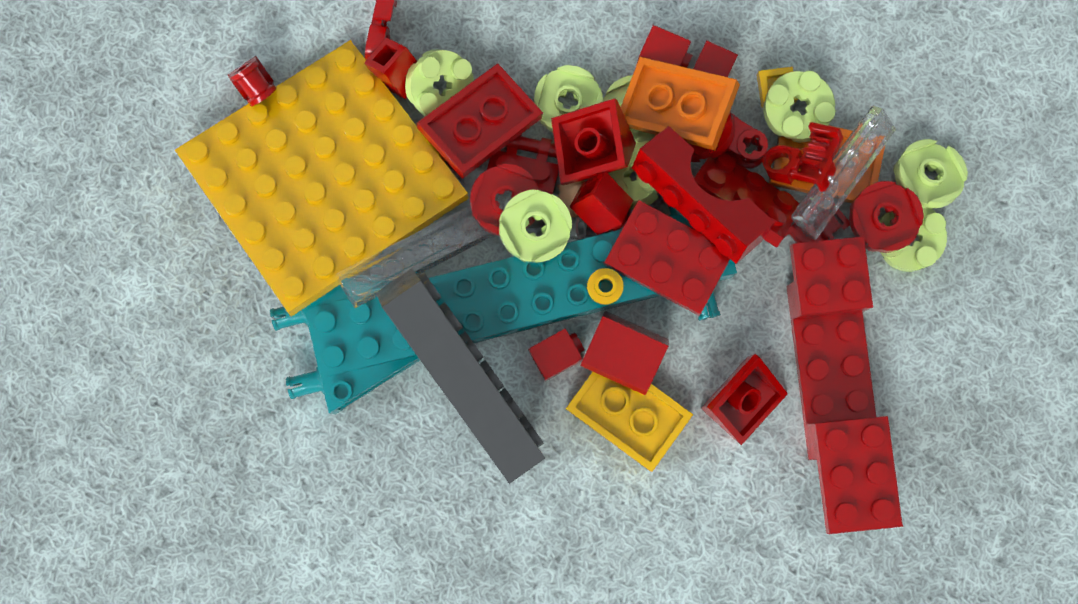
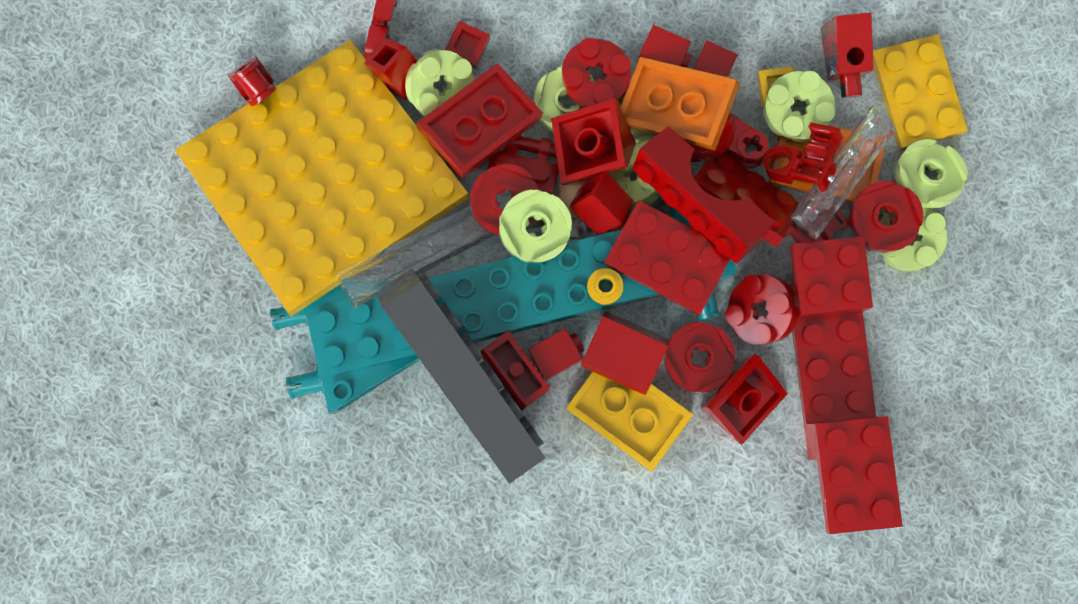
none -> red plate [445,21,490,69]
none -> red brick [480,332,550,411]
none -> red plate [561,38,631,108]
none -> red plate [664,322,736,393]
none -> red plate [725,274,798,345]
none -> red torso [821,12,874,98]
none -> yellow plate [873,34,968,150]

